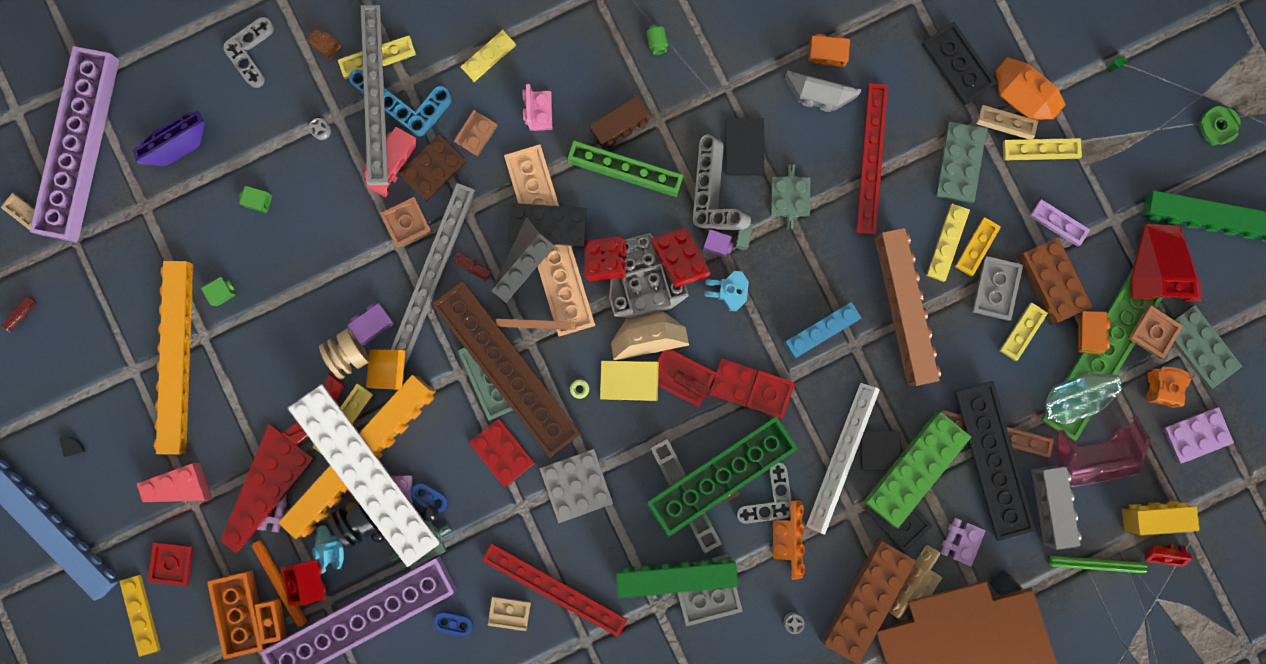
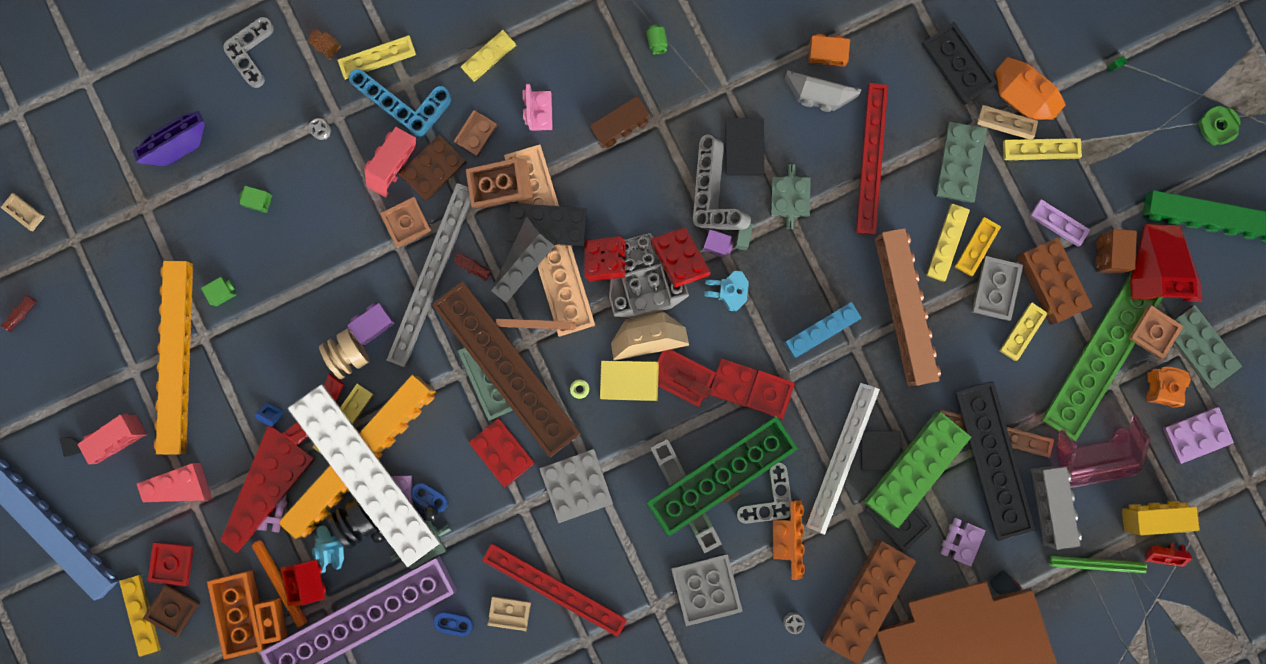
lavender brick [30,46,120,243] -> none
light grey plate [361,5,388,186] -> none
light orange tile [366,350,405,390] -> none
bright green brick [568,141,683,197] -> none
green brick [616,557,739,598] -> none
tan bracket [889,545,942,619] -> none
clear light blue wedge [1045,373,1122,425] -> none
orange brick [1078,311,1110,354] -> none
none -> coral wedge [77,413,147,464]
none -> reddish brown plate [143,584,200,638]
none -> blue plate [255,402,283,427]
none -> nougat brick [466,158,533,208]
none -> dark orange brick [1095,229,1137,274]

